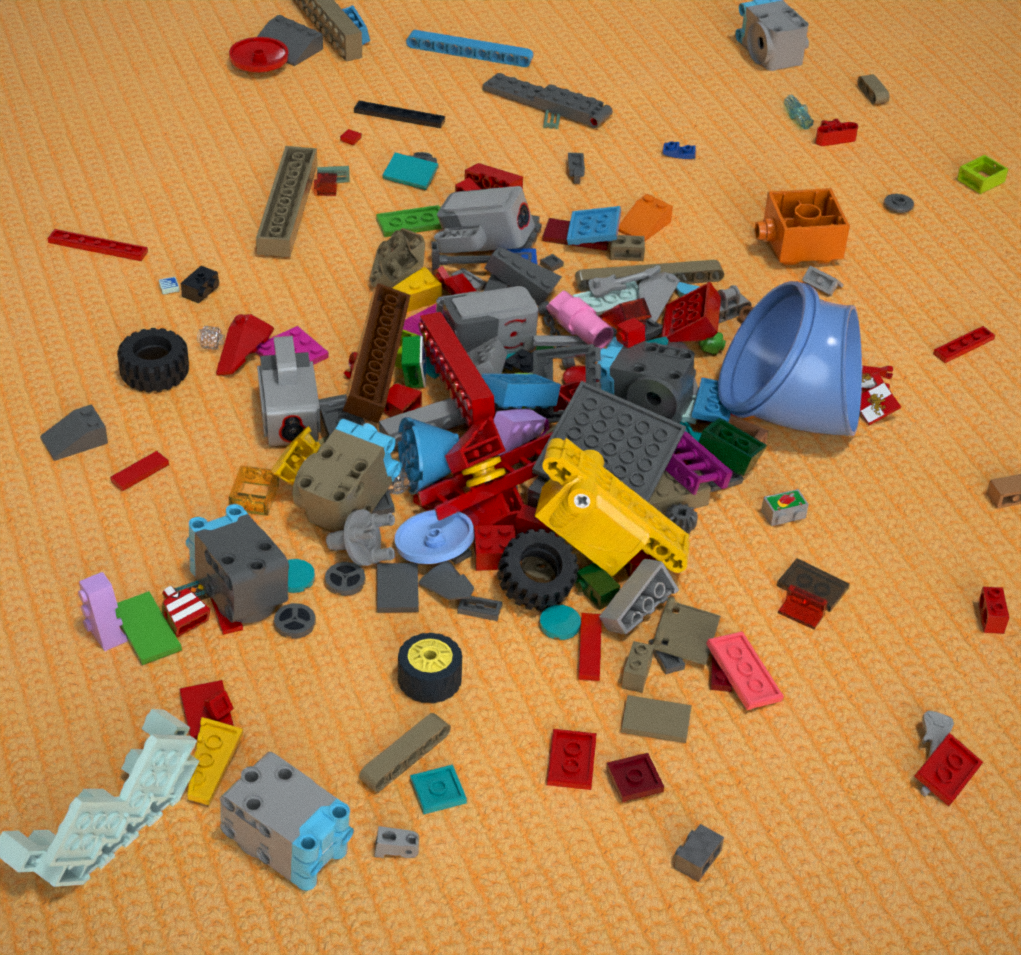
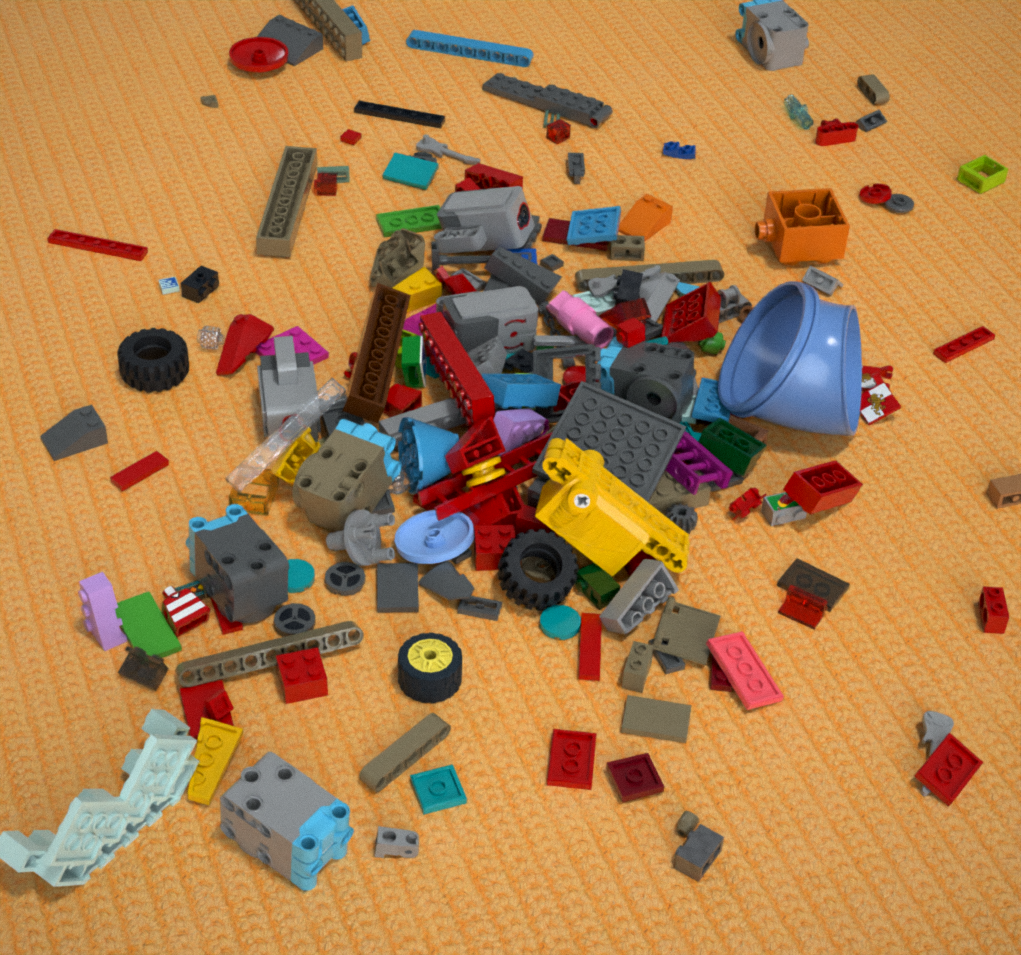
none -> clear smoke bracket [118,646,169,691]
none -> dark tan beam [175,621,364,687]
none -> dark tan tile [200,95,218,108]
none -> clear tile [225,378,346,493]
none -> red brick [276,647,328,704]
none -> light grey piece [416,134,480,165]
none -> clear red brick [546,119,571,144]
none -> black brick [613,269,643,311]
none -> dark tan hose [676,811,699,836]
none -> red hinge [729,487,766,520]
none -> red brick [783,460,863,515]
none -> dark grey slope [855,110,887,132]
none -> red tile [860,183,892,204]

